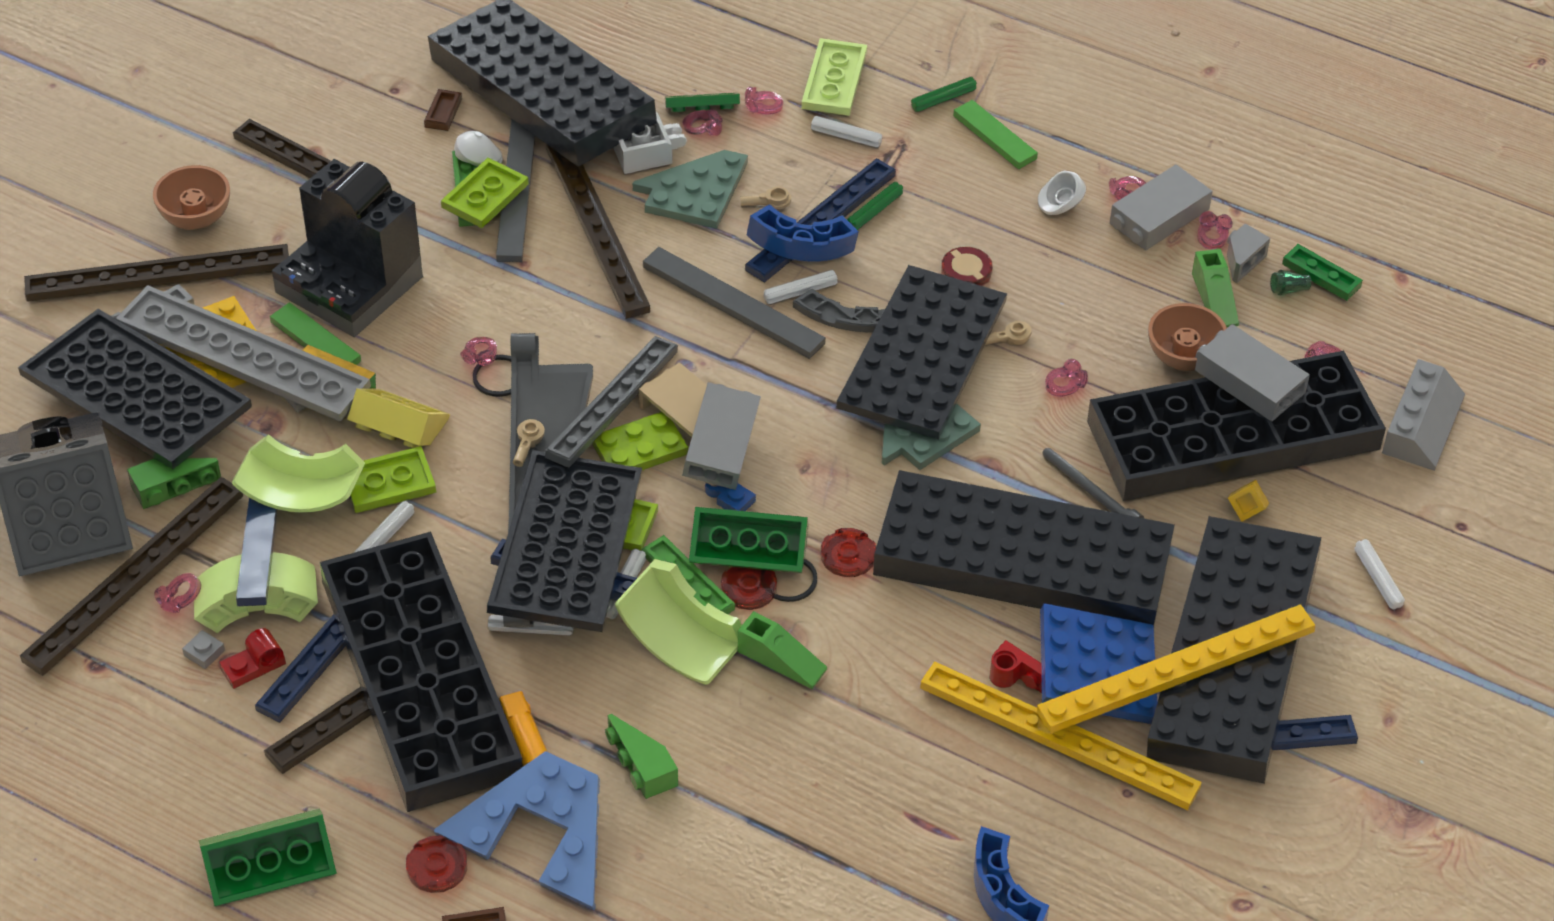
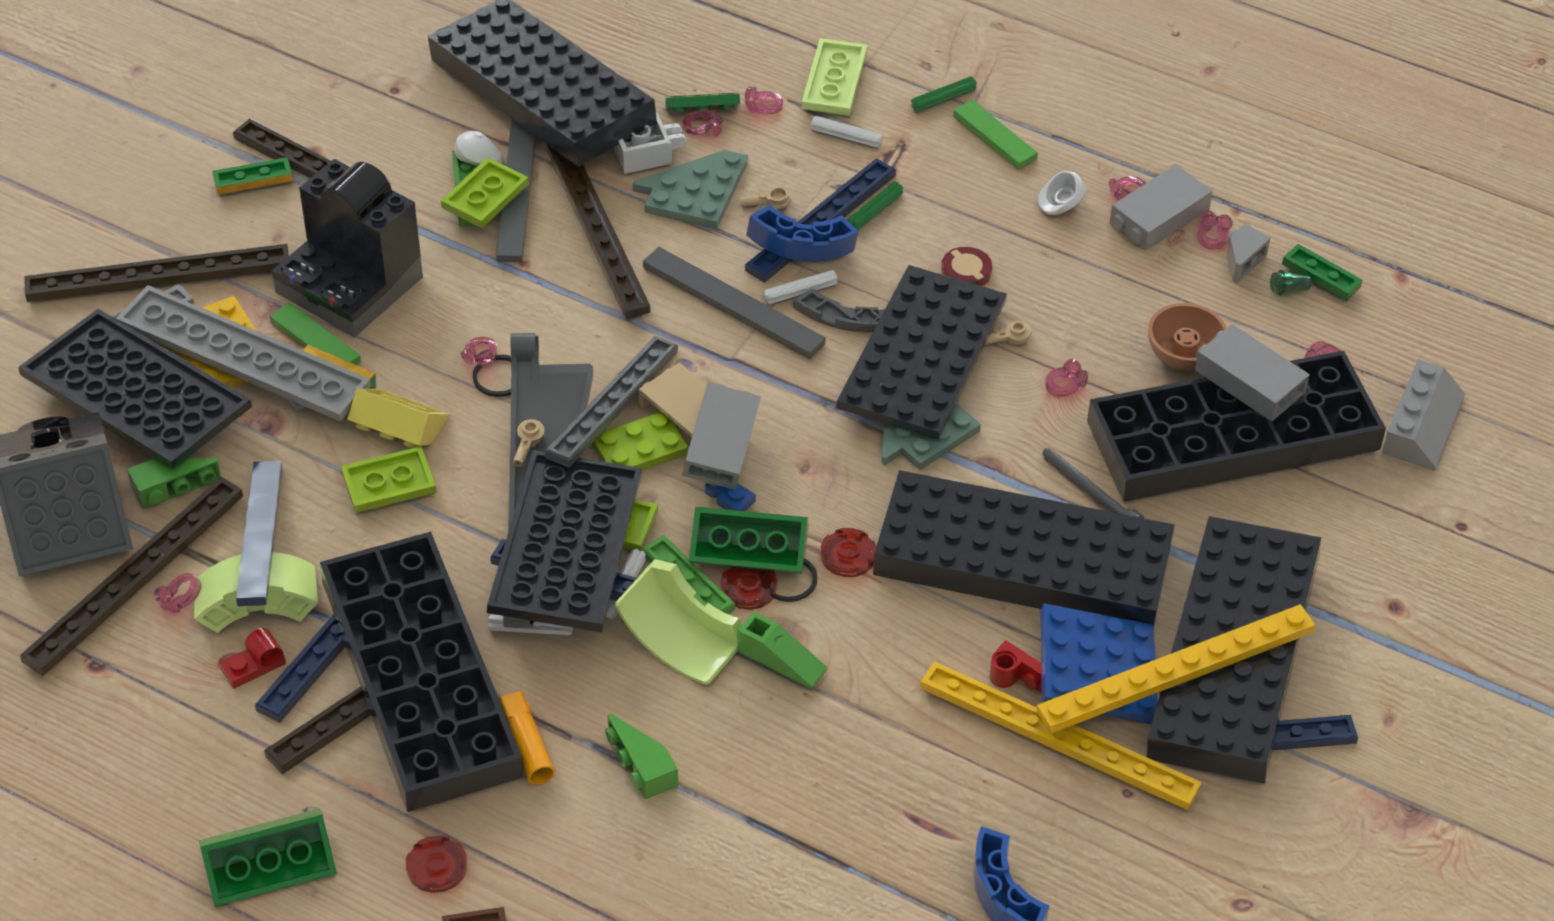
nougat piece [153,165,230,230] -> none
light grey plate [182,630,225,669] -> none
yellowish green panel [232,434,365,513] -> none
white axle [354,501,415,552] -> none
reddish brown tile [424,89,462,131] -> none
medium blue wing [434,751,600,910] -> none
bright green slope [1192,249,1239,327] -> none
yellow panel [1228,479,1269,522] -> none
white axle [1355,539,1405,610] -> none
none -> green plate [212,157,293,195]

